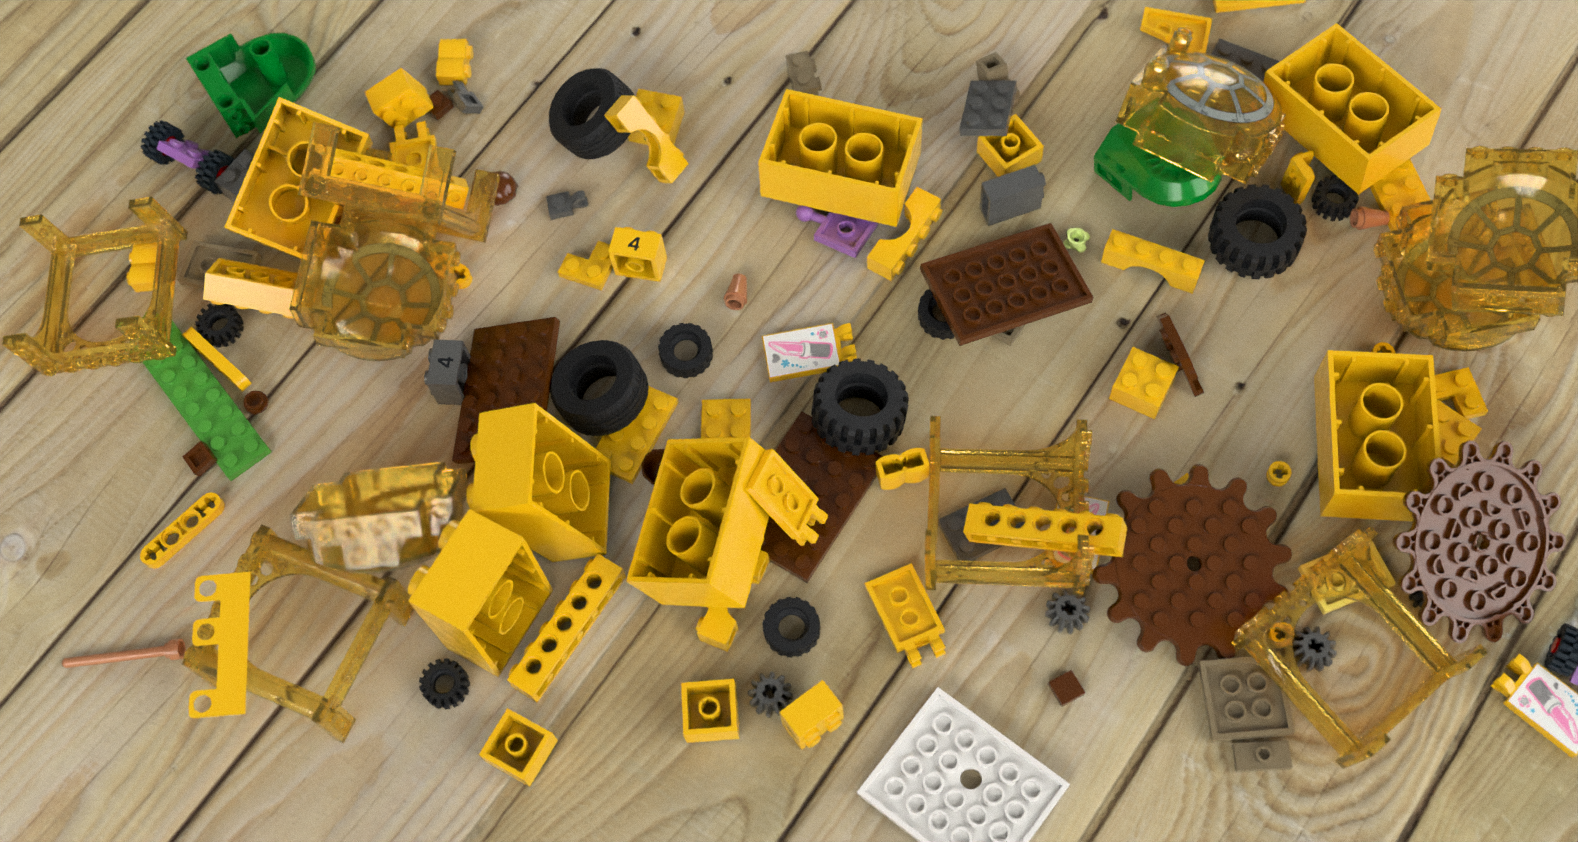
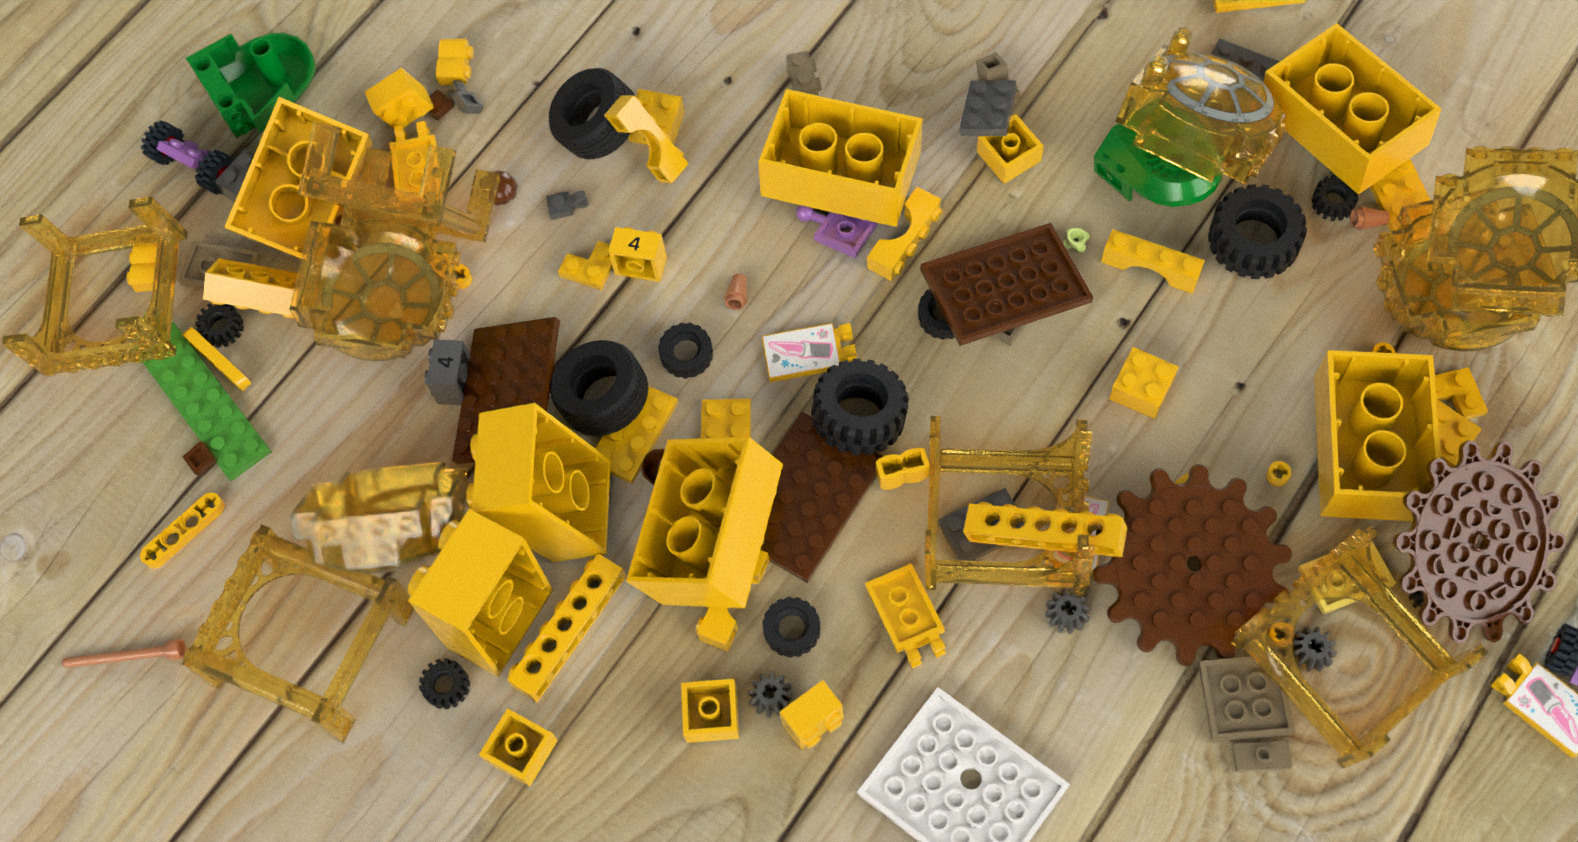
yellow piece [188,572,251,718] -> none
reddish brown plate [244,391,269,414] -> none
yellow brick [321,146,469,210] -> none
yellow tile [745,449,828,546] -> none
dark grey brick [980,165,1046,226] -> none
reddish brown tile [1048,670,1085,707] -> none
yellow wing [1140,7,1212,60] -> none
reddish brown wing [1156,312,1204,397] -> none
yellow bracket [1280,150,1315,204] -> none

